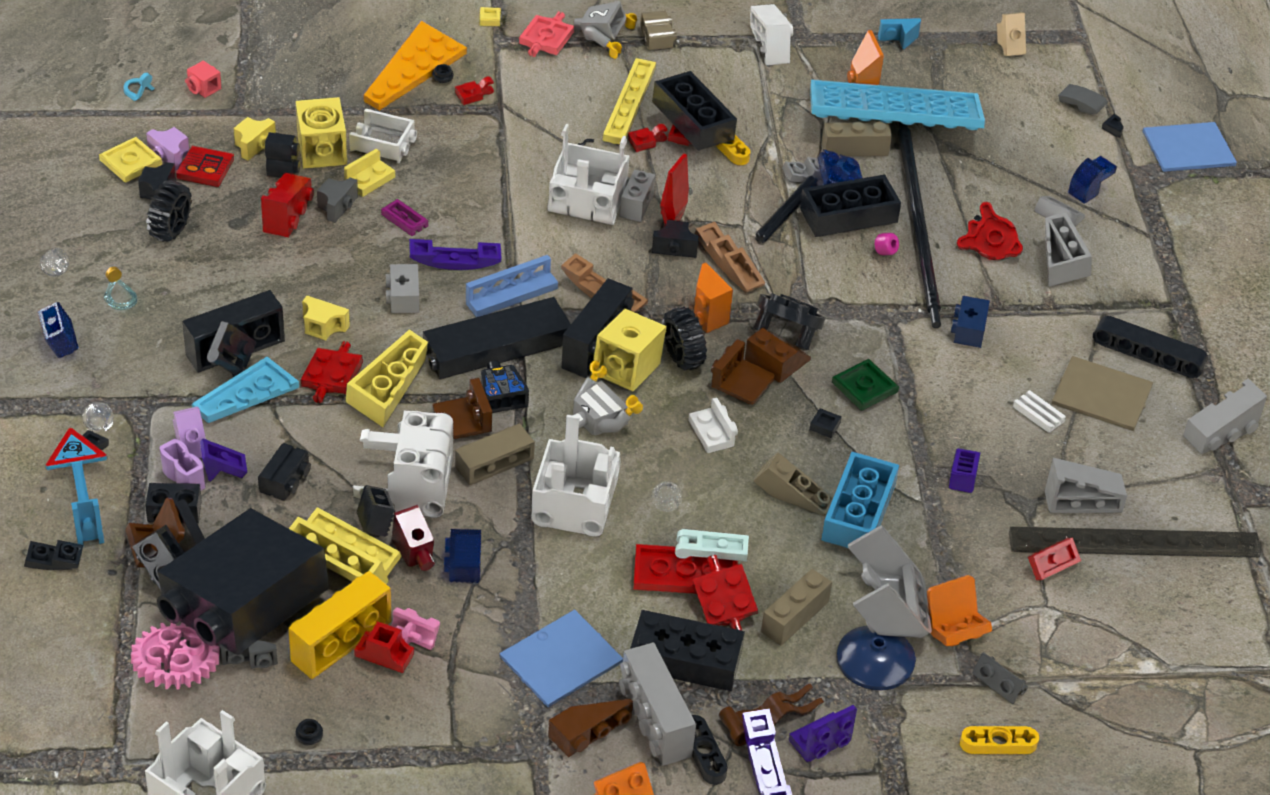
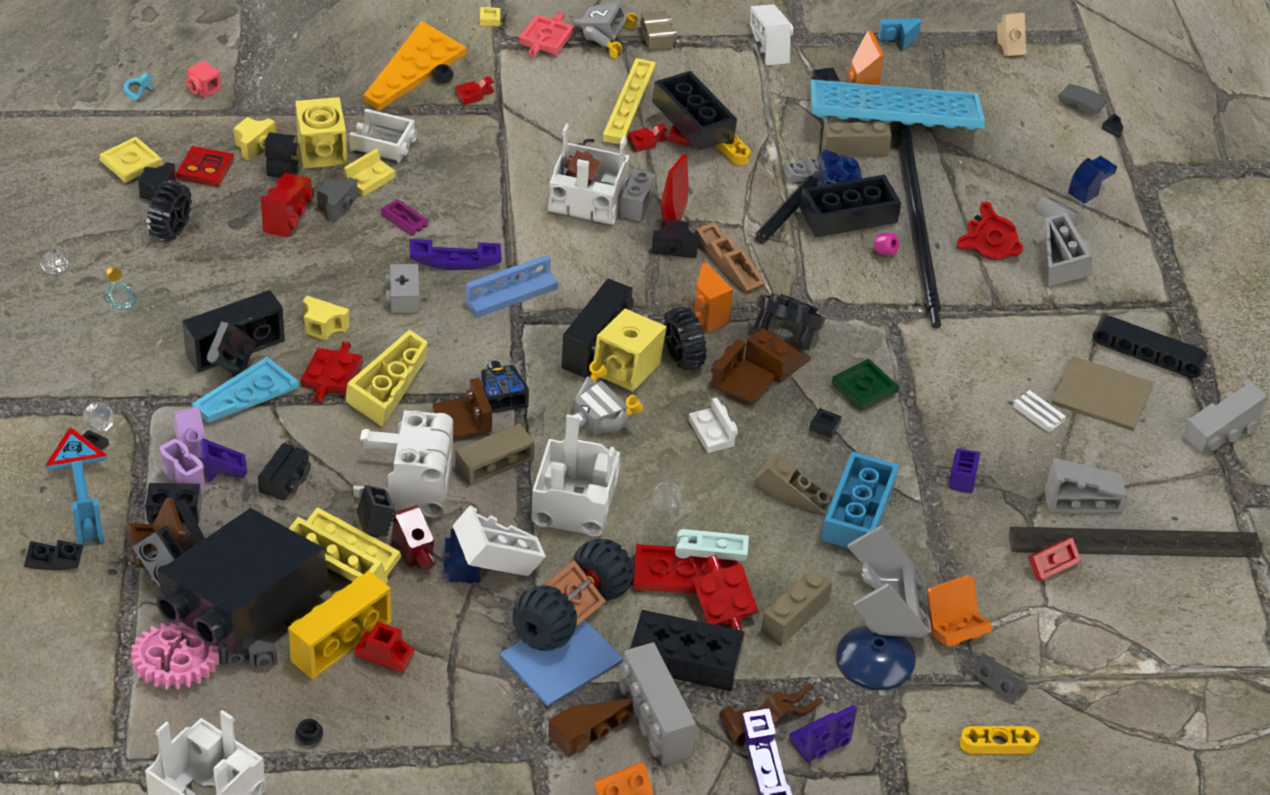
clear blue brick [38,302,79,358] -> none
lavender brick [146,127,189,171] -> none
bright pink hips [391,607,440,650] -> none
black brick [423,297,571,379] -> none
medium nougat slope [561,253,648,313] -> none
black beam [692,715,728,785] -> none
dark blue brick [951,295,990,348] -> none
medium blue piece [1143,122,1237,172] -> none
none -> white wedge [453,506,546,576]
none -> black plate [512,539,634,651]
none -> copper brick [564,150,601,187]
none -> black plate [813,68,840,82]

